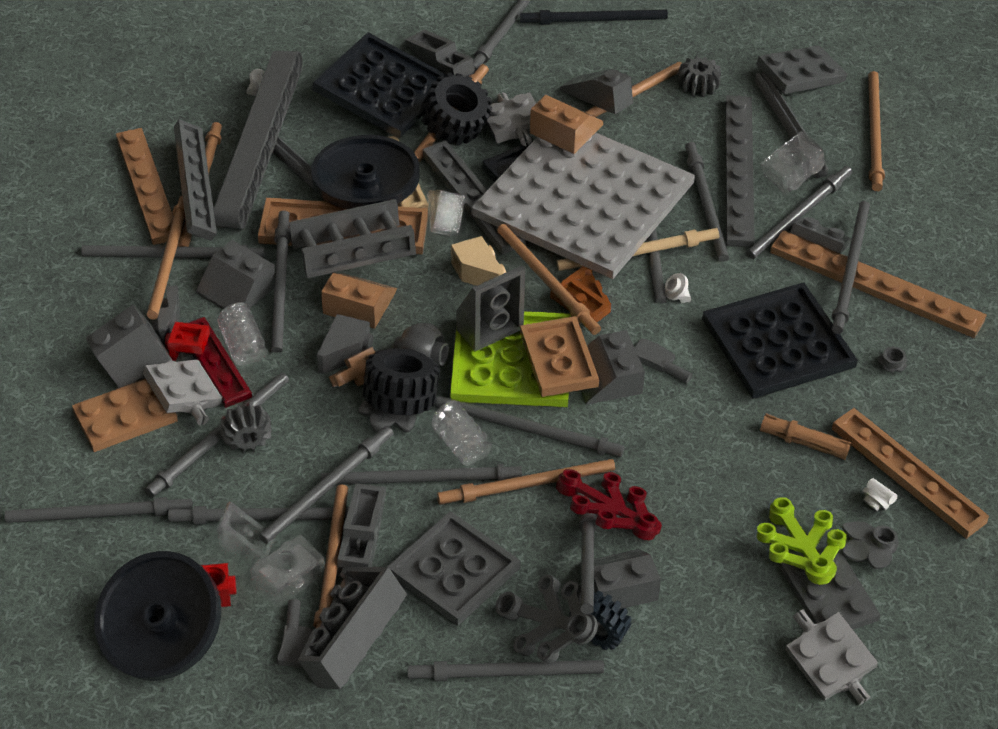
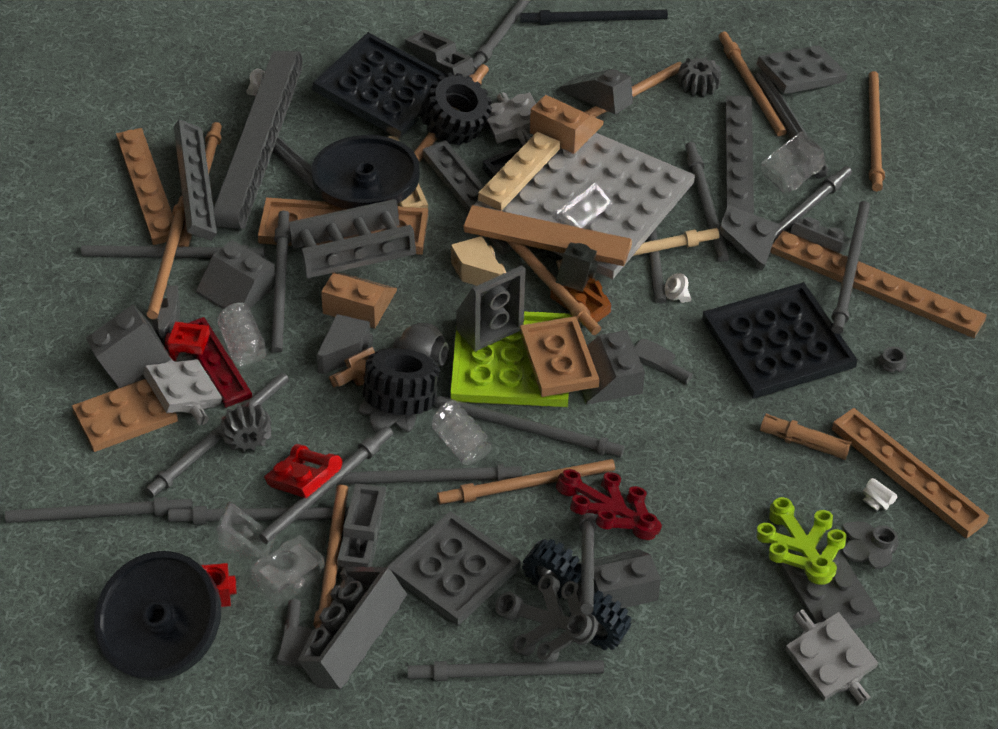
clear slope [427,190,466,236] -> none
none -> red plate [264,444,342,498]
none -> medium nougat tile [463,205,632,266]
none -> tan plate [478,131,560,211]
none -> black bush [522,539,581,598]
none -> clear slope [552,182,613,228]
none -> pearl dark grey brick [556,242,599,292]
none -> medium nougat bar [718,31,787,136]
none -> dark grey wing [718,205,779,271]

